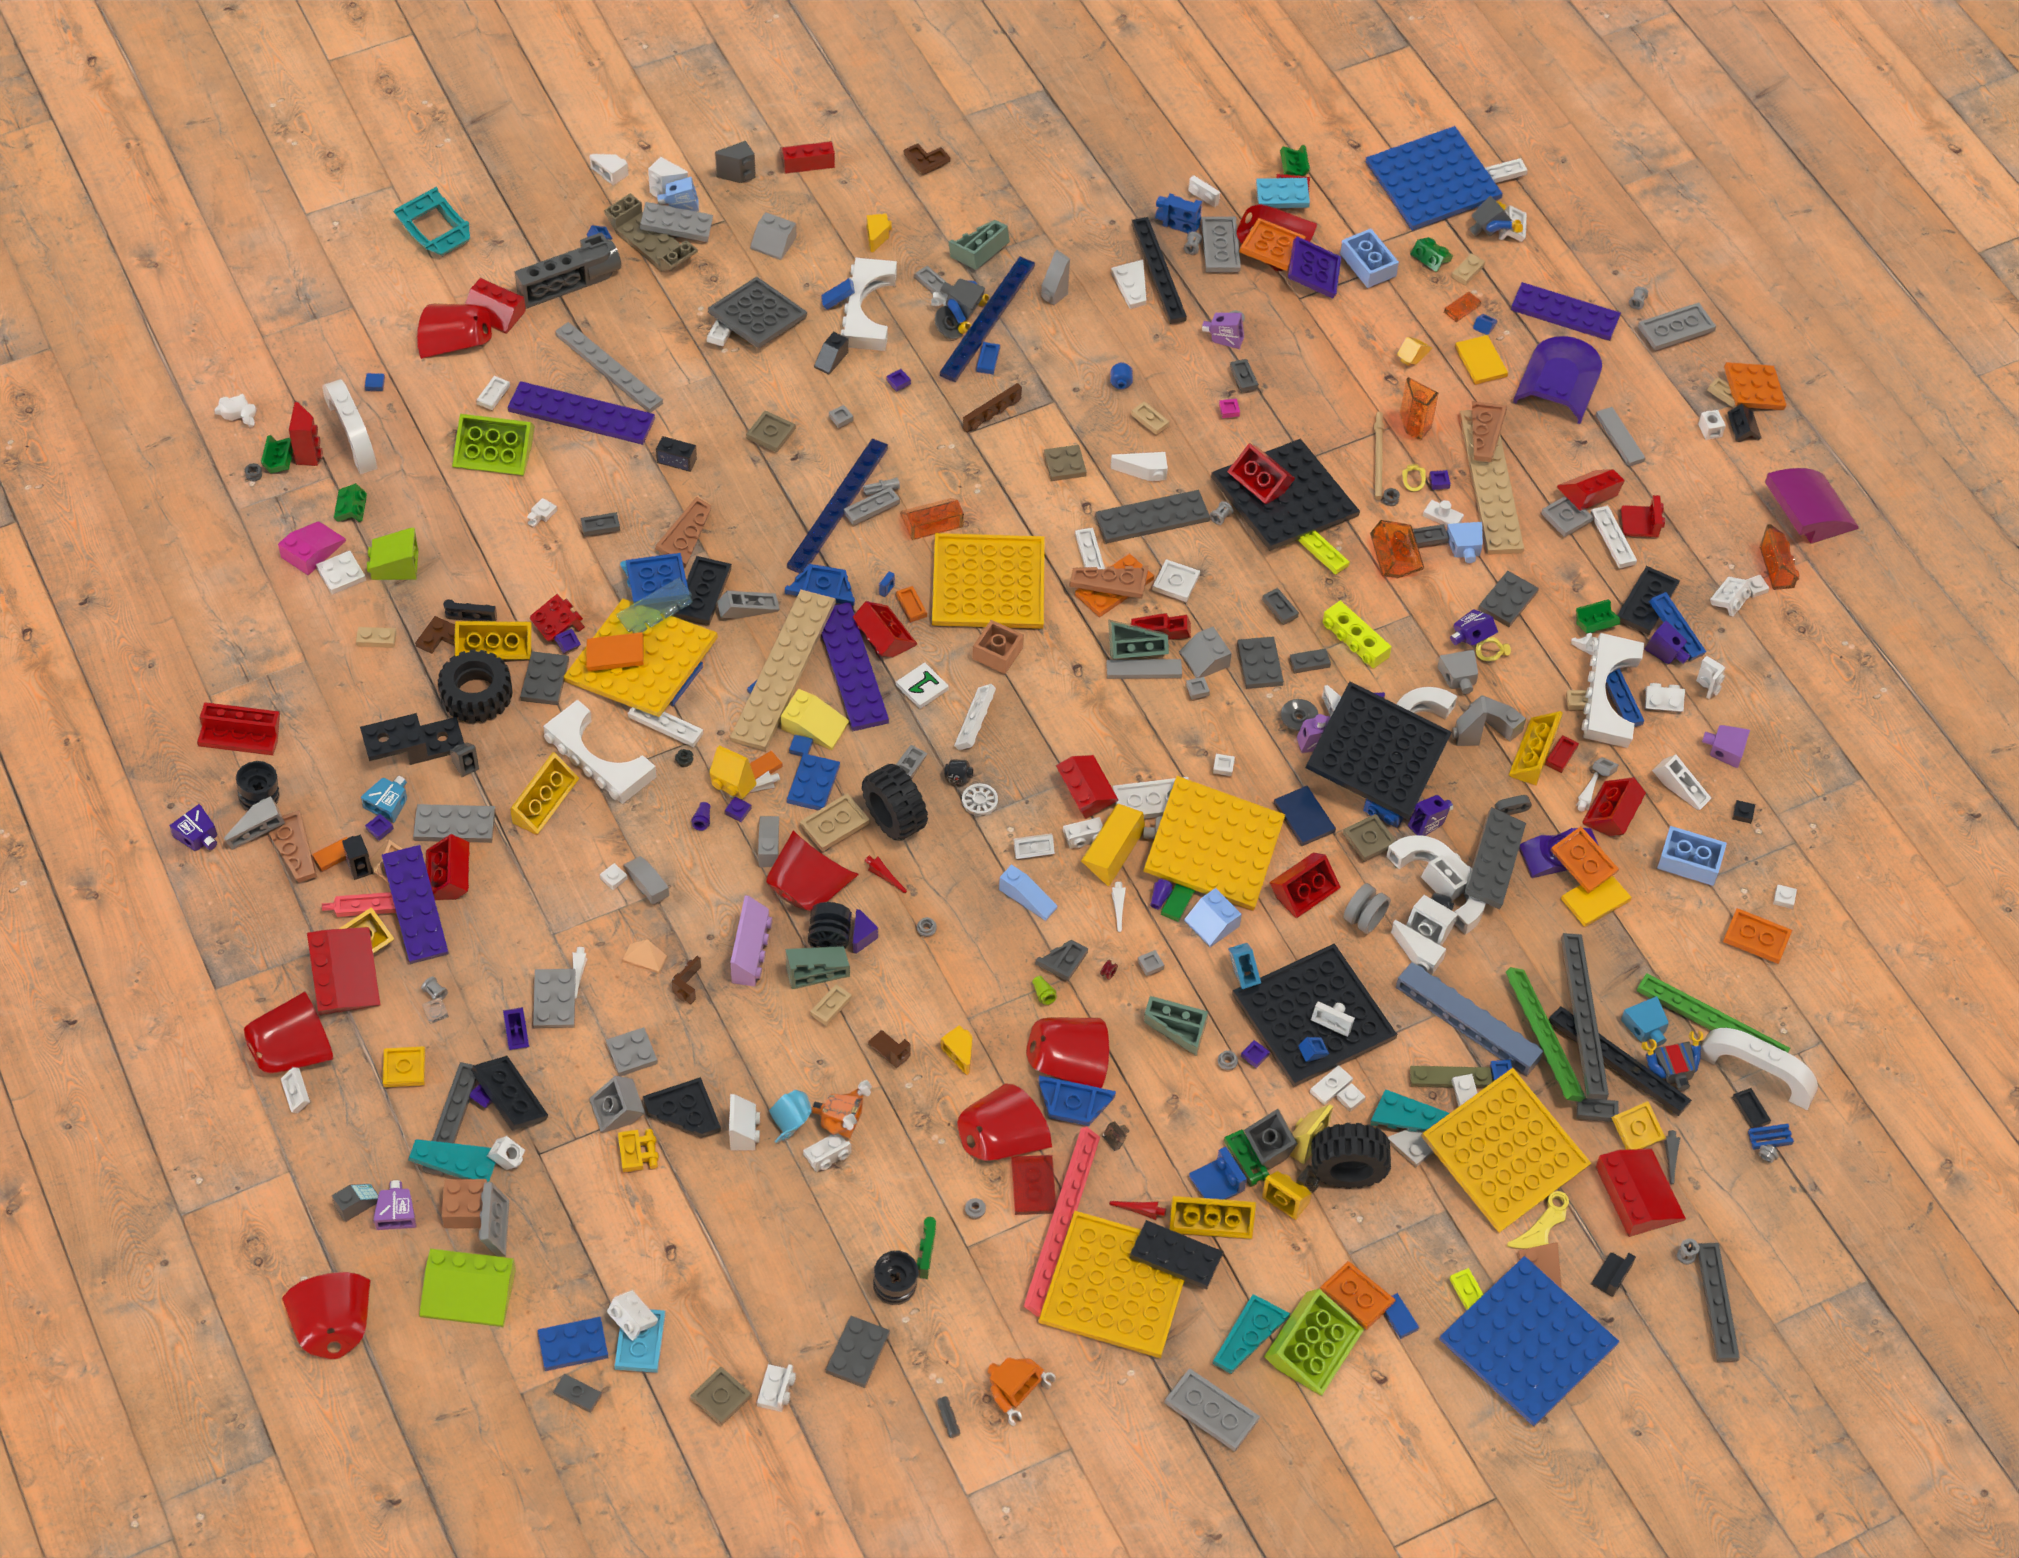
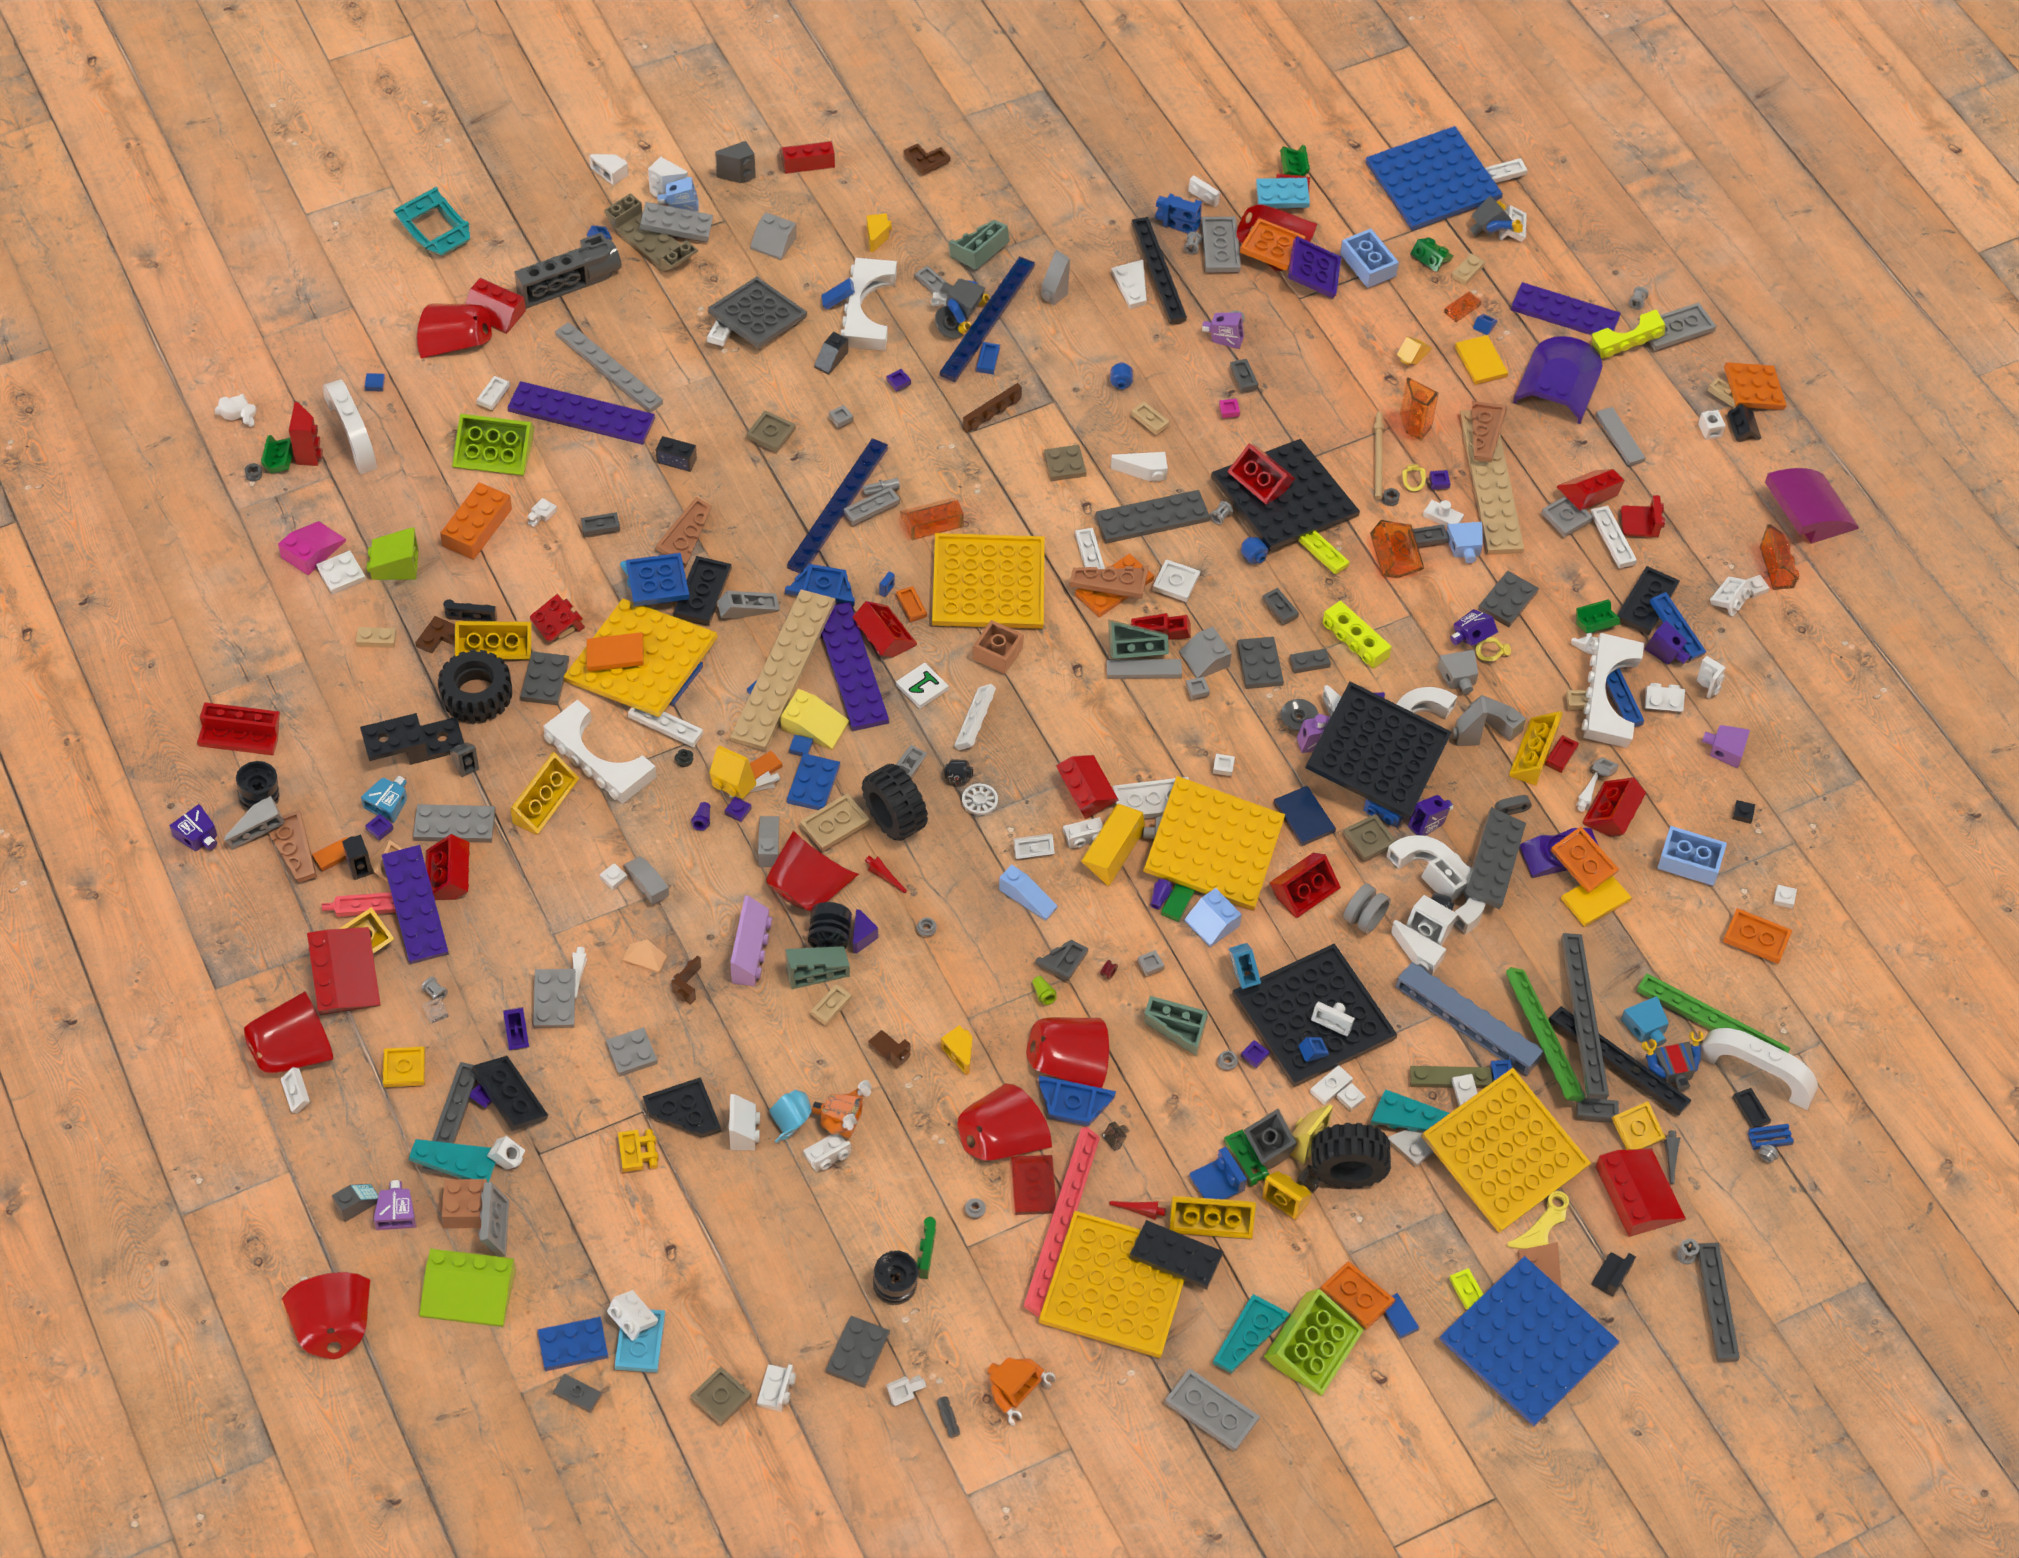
green bracket [334,483,367,522] -> none
dark purple plate [554,629,581,654] -> none
light grey slope [589,1076,645,1133] -> none
clear light blue windscreen [616,578,693,633] -> none
white piece [1111,882,1126,932] -> none
white slope [1652,754,1711,810] -> none
none -> orange brick [440,482,512,560]
none -> white plate [886,1375,926,1406]
none -> blue head [1241,537,1268,564]
none -> neon yellow arch [1592,309,1665,359]

